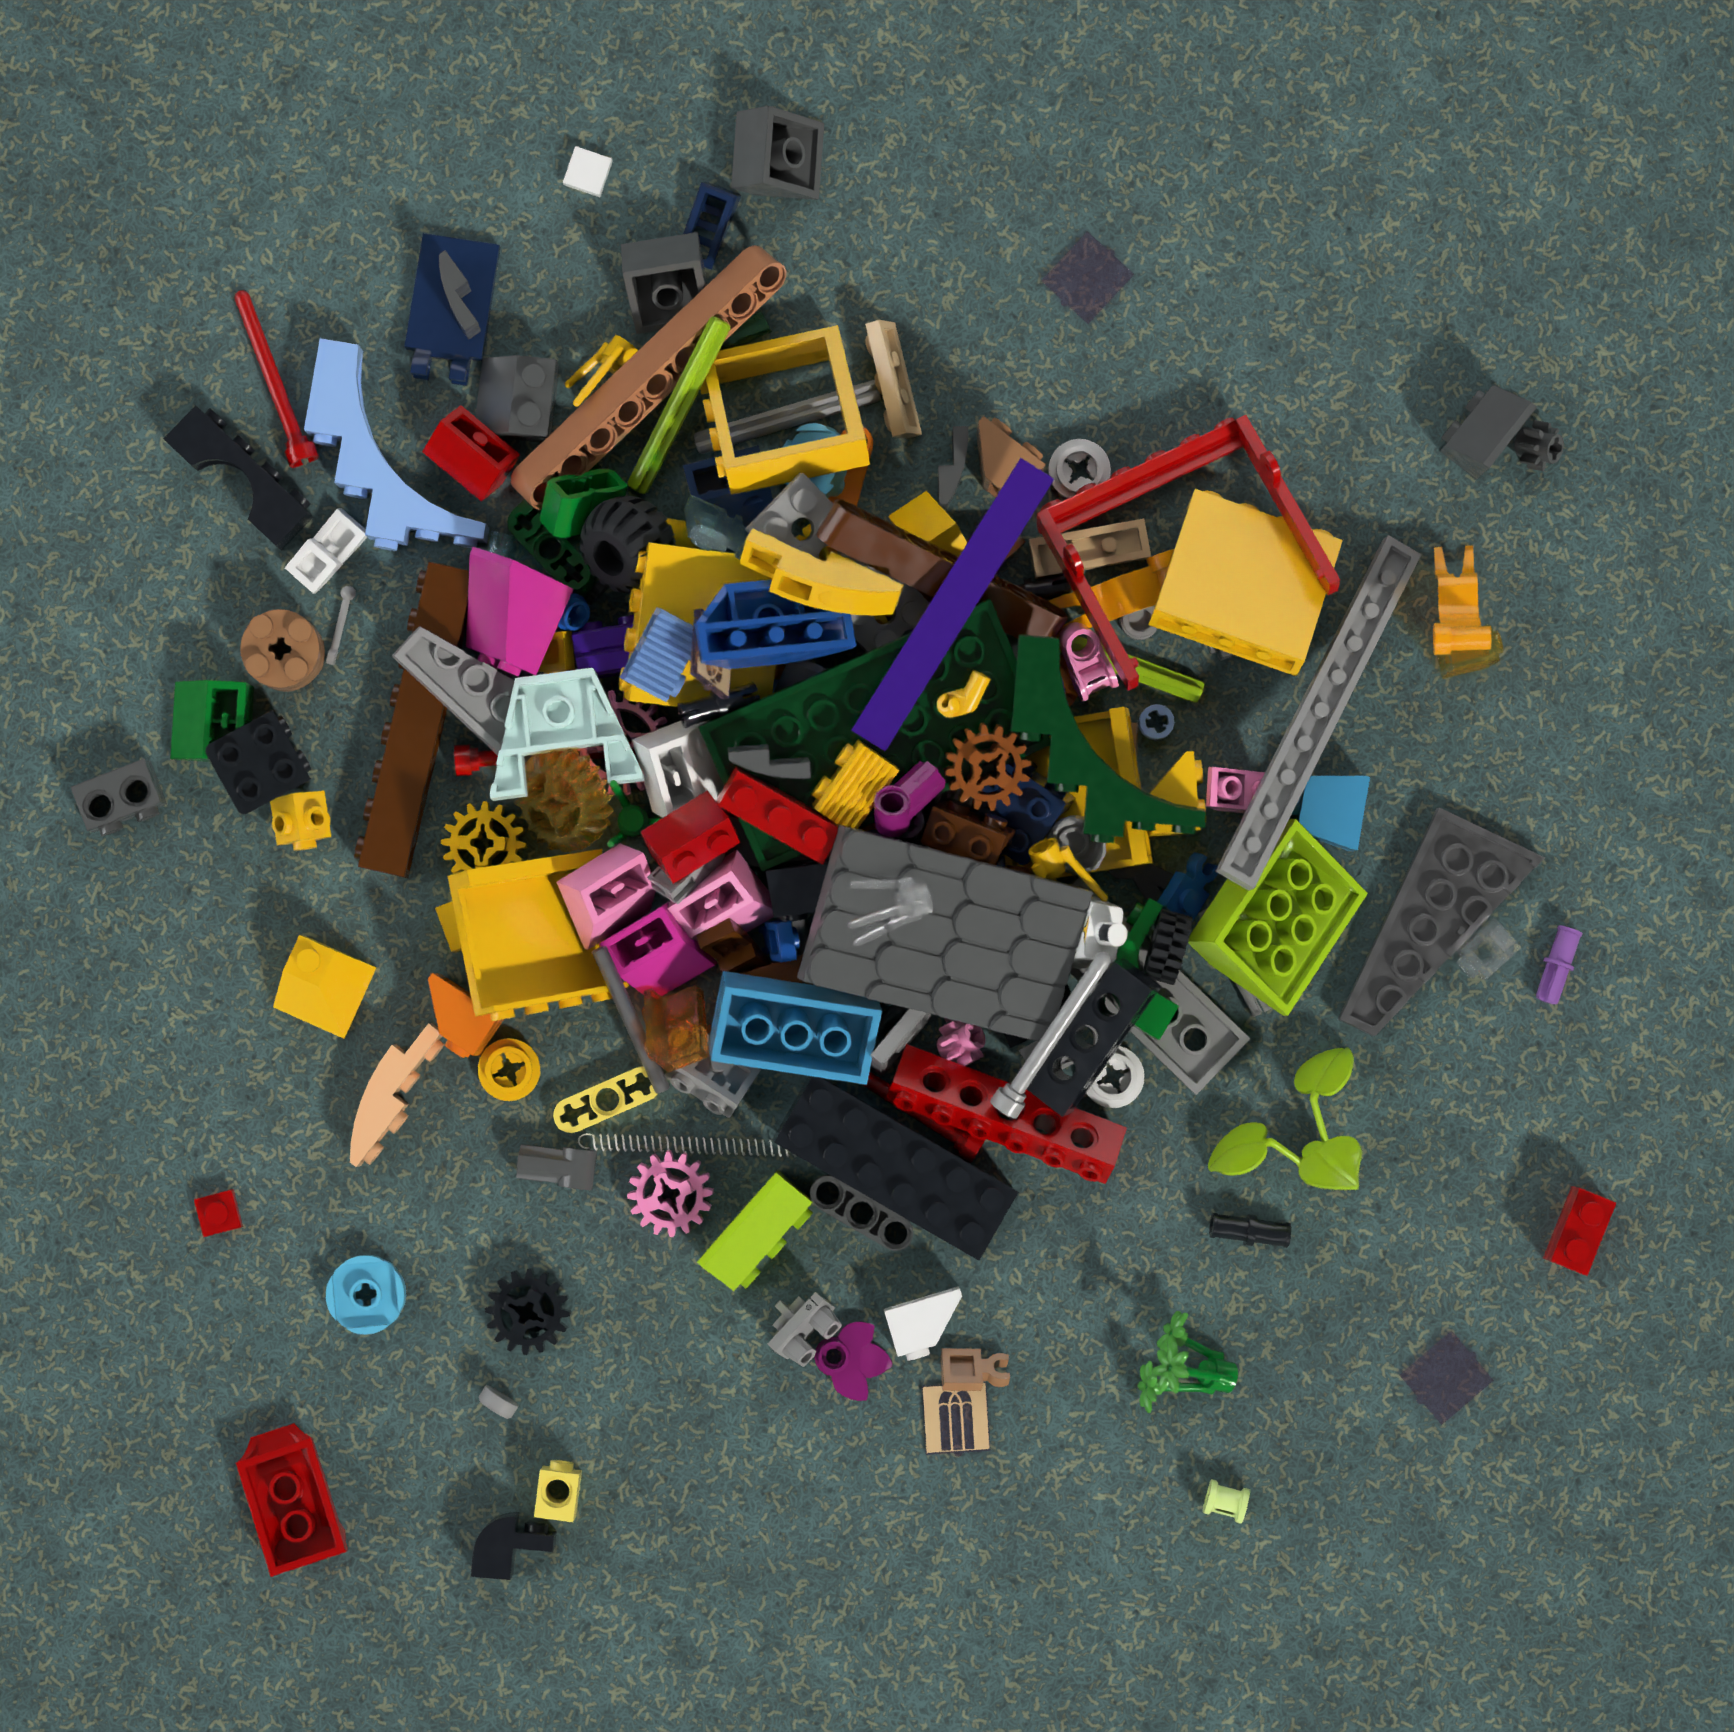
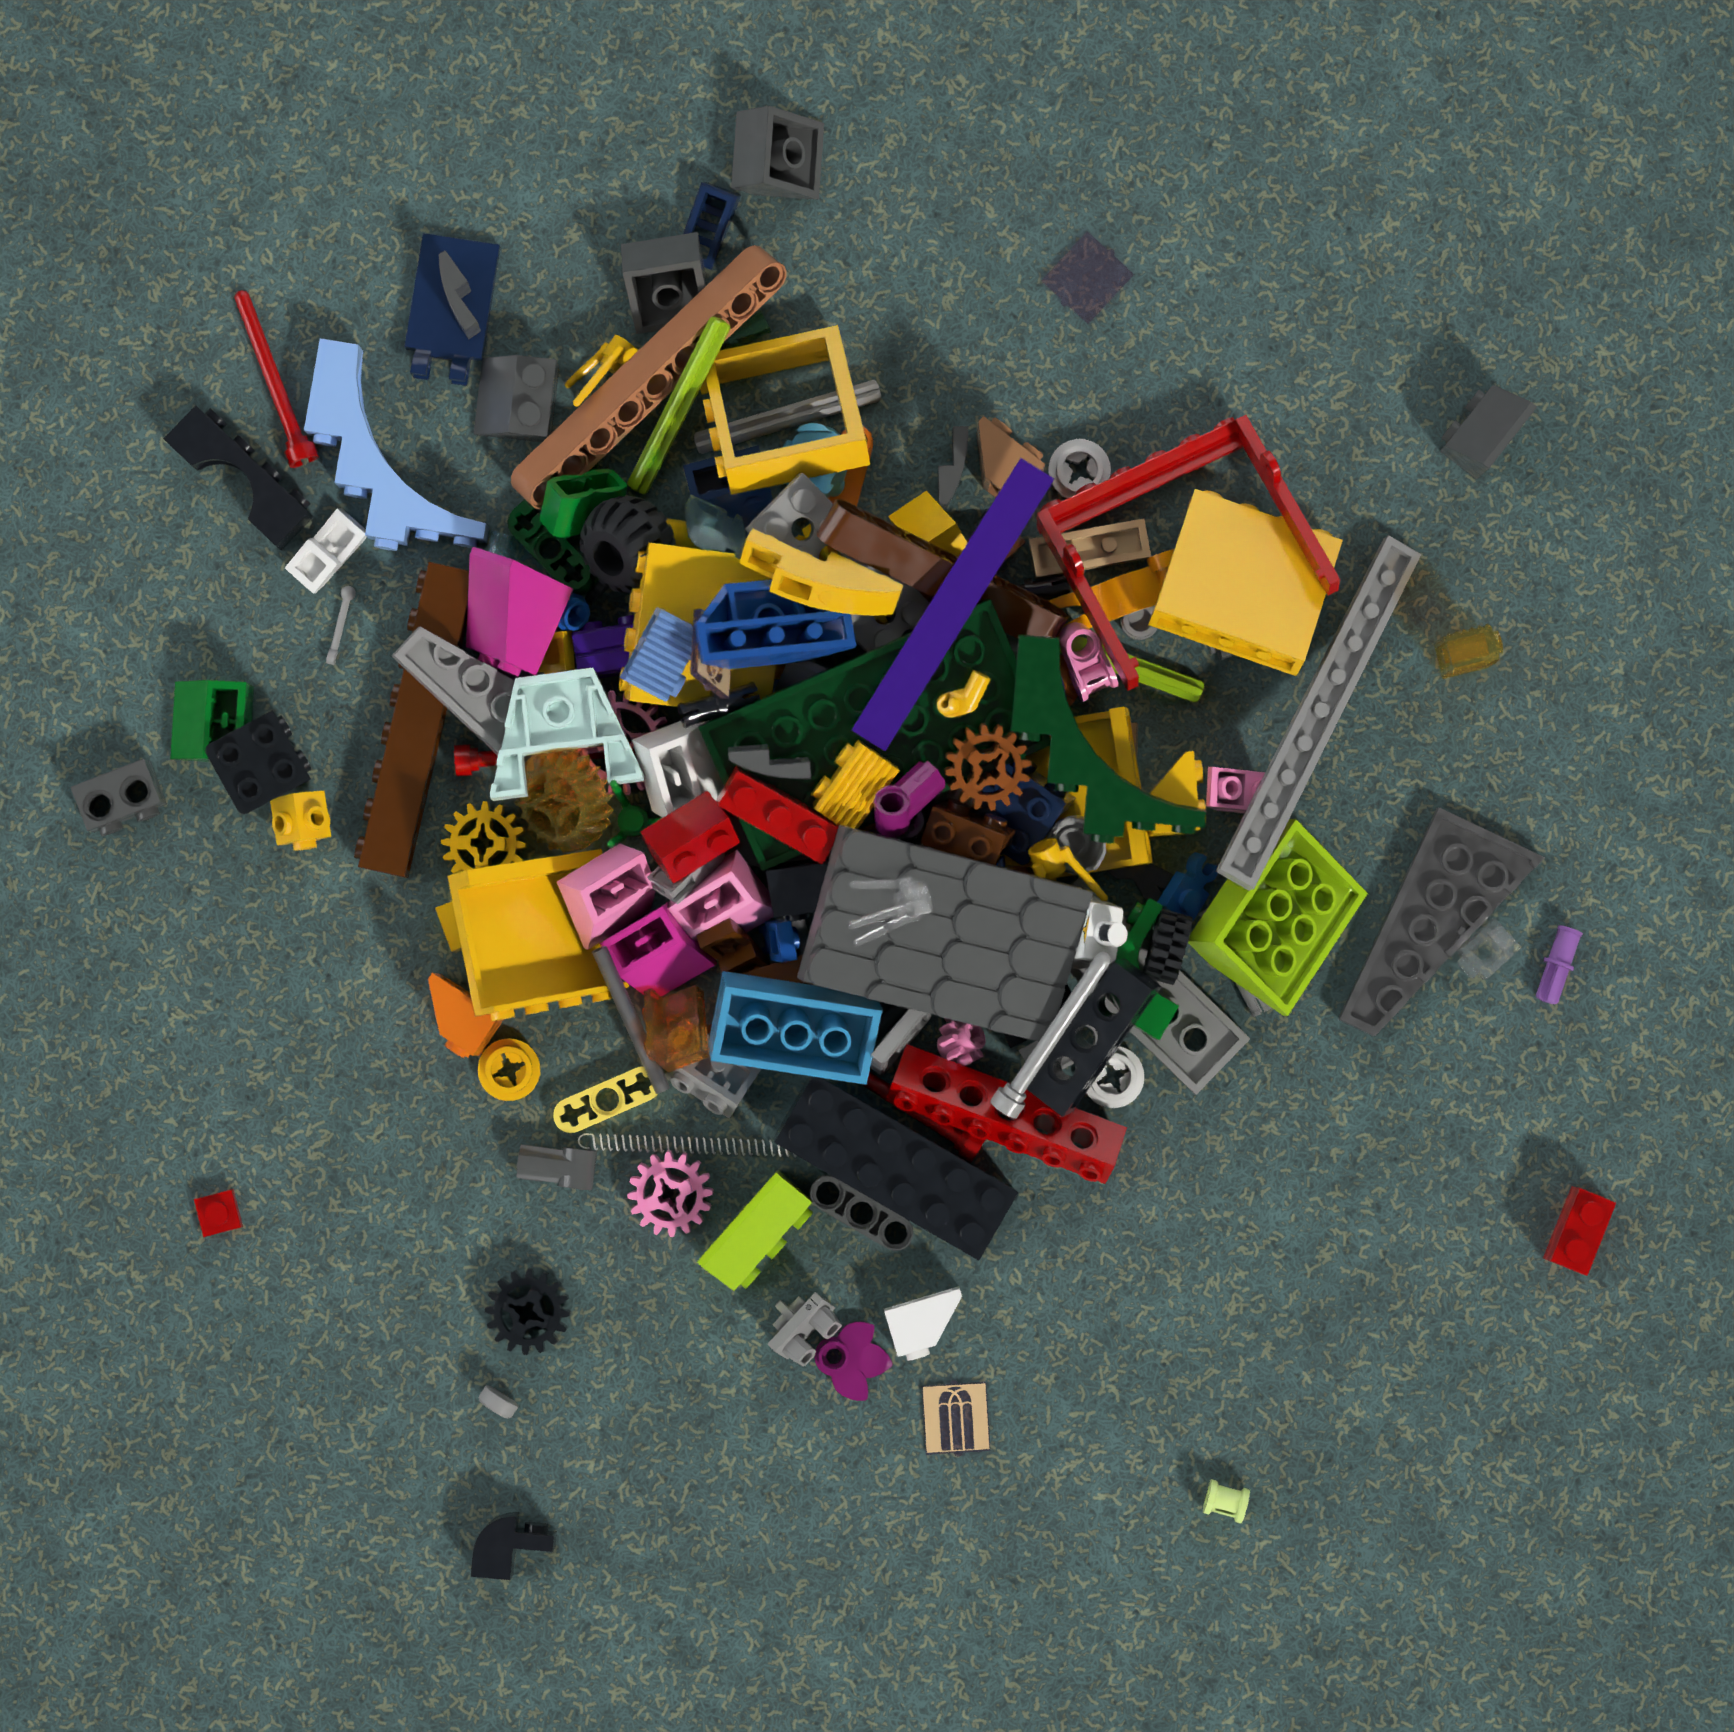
red slope [236,1423,348,1577] -> none
medium nougat brick [240,609,325,692] -> none
yellow slope [273,935,377,1039] -> none
medium azure plate [326,1255,406,1334] -> none
light nougat slope [350,1023,445,1167] -> none
red brick [422,405,520,502] -> none
light yellow brick [534,1460,582,1522] -> none
white tile [563,146,613,197] -> none
tan plate [865,320,922,439] -> none
medium nougat plate [940,1348,1010,1391] -> none
plant [1137,1311,1238,1413] -> none
light blue bush [1138,704,1175,740] -> none
lime plant [1208,1047,1362,1190] -> none
black pin [1209,1213,1292,1248] -> none
dark azure torso [1292,776,1370,852] -> none
piece [1399,1331,1494,1425] -> none
light orange flag [1433,545,1491,655] -> none
dark grey gear [1515,420,1564,471] -> none

